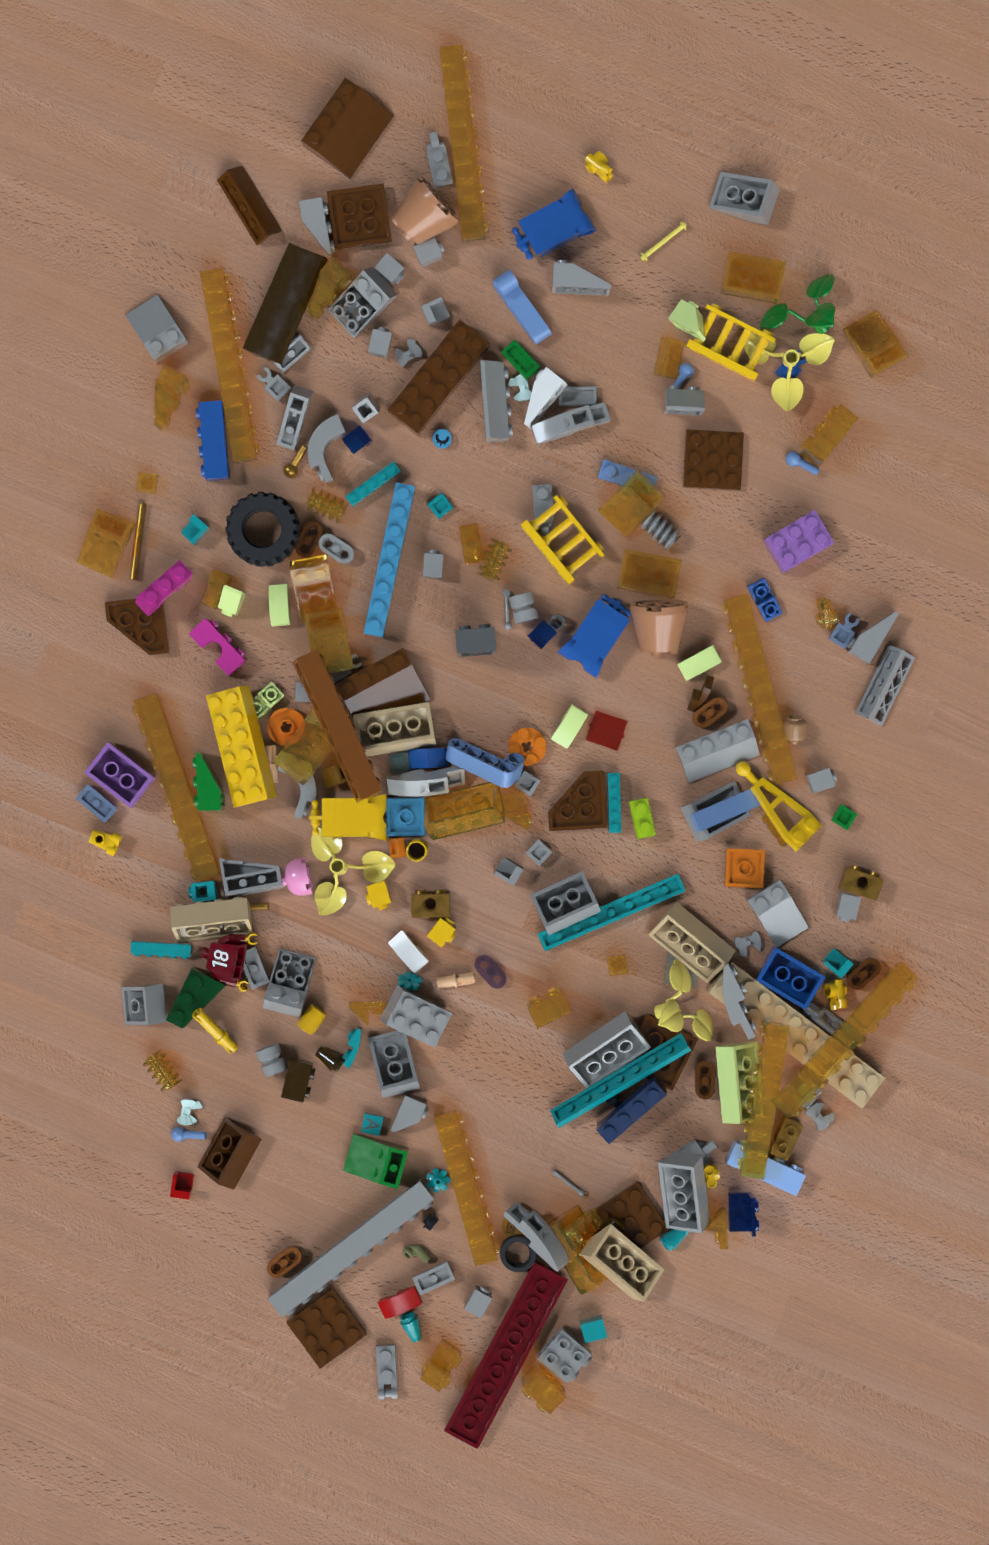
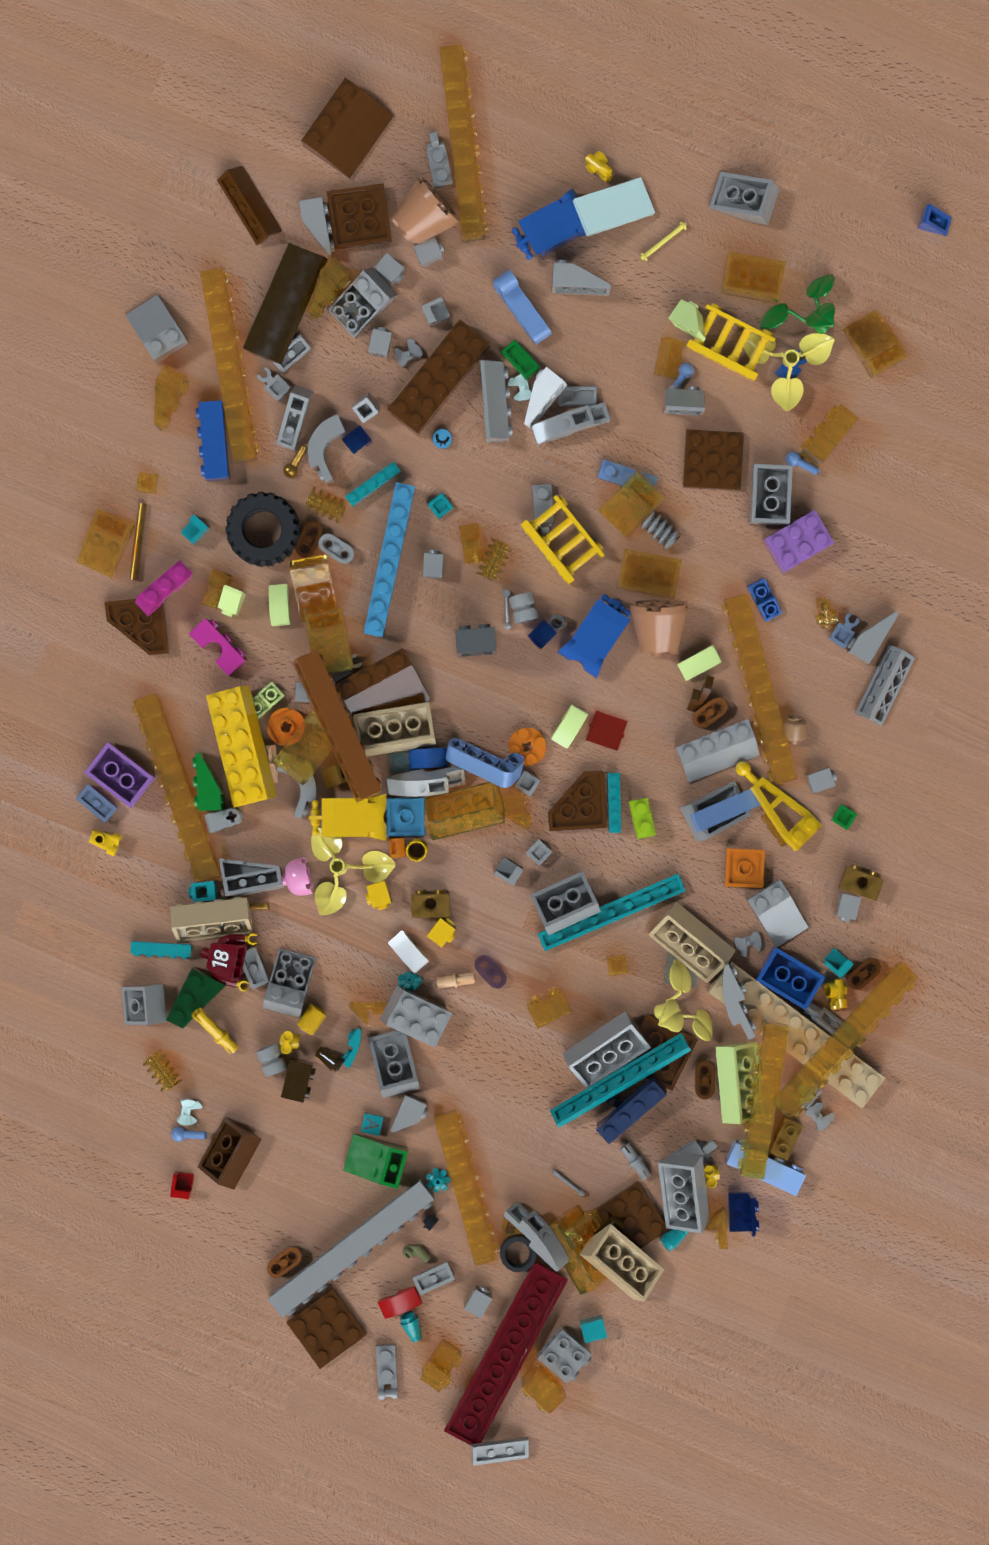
none -> light grey piece [204,808,243,834]
none -> yellow plate [280,1030,300,1054]
none -> light grey plate [471,1437,529,1466]
none -> light aqua tile [573,177,655,236]
none -> light grey pin [619,1142,652,1180]
none -> light grey brick [749,464,793,526]
none -> blue slope [918,204,952,236]

